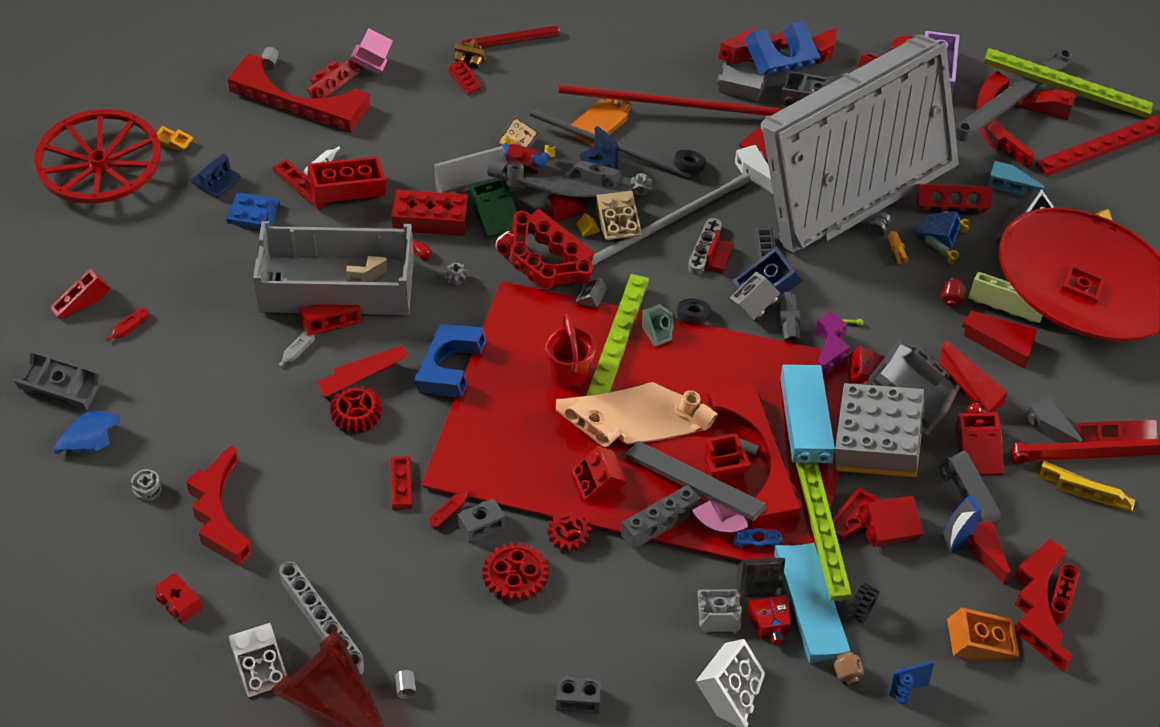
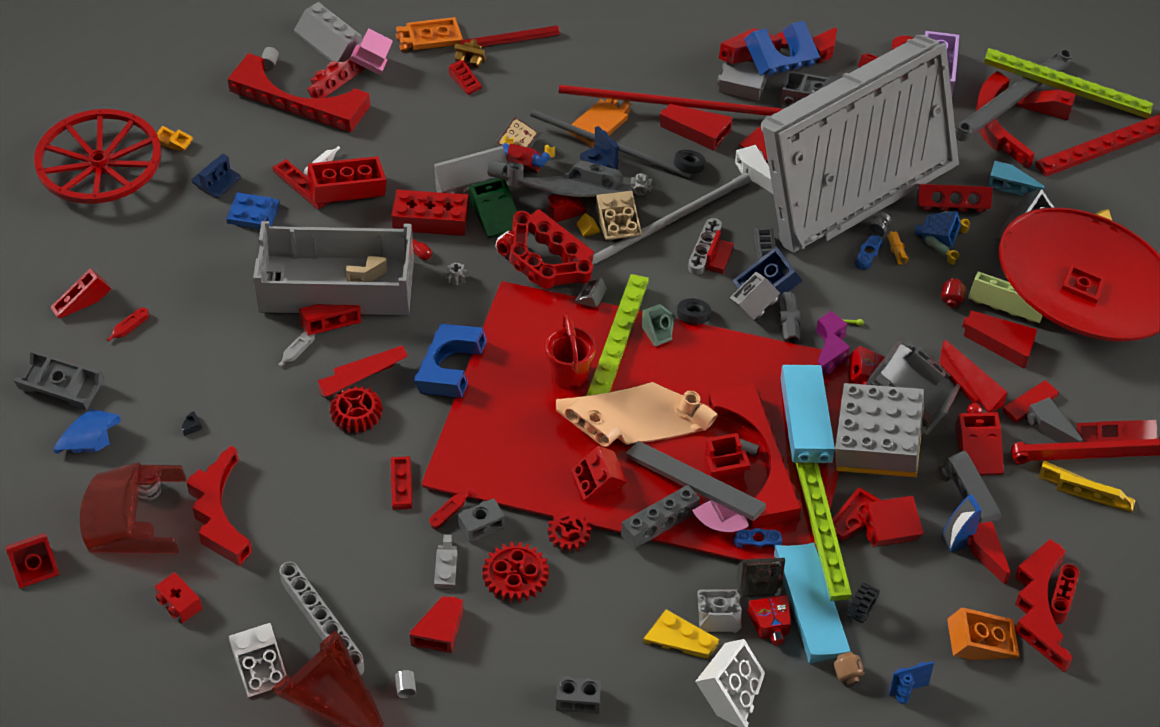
none -> red slope [5,533,60,588]
none -> clear red windscreen [80,462,186,553]
none -> black tile [182,411,202,436]
none -> light grey slope [294,2,362,62]
none -> orange tile [396,17,463,52]
none -> red slope [410,596,464,653]
none -> light grey hinge [434,535,458,589]
none -> yellow wing [643,609,719,659]
none -> red slope [659,104,733,151]
none -> blue piece [855,235,882,270]
none -> red tile [1003,380,1059,423]

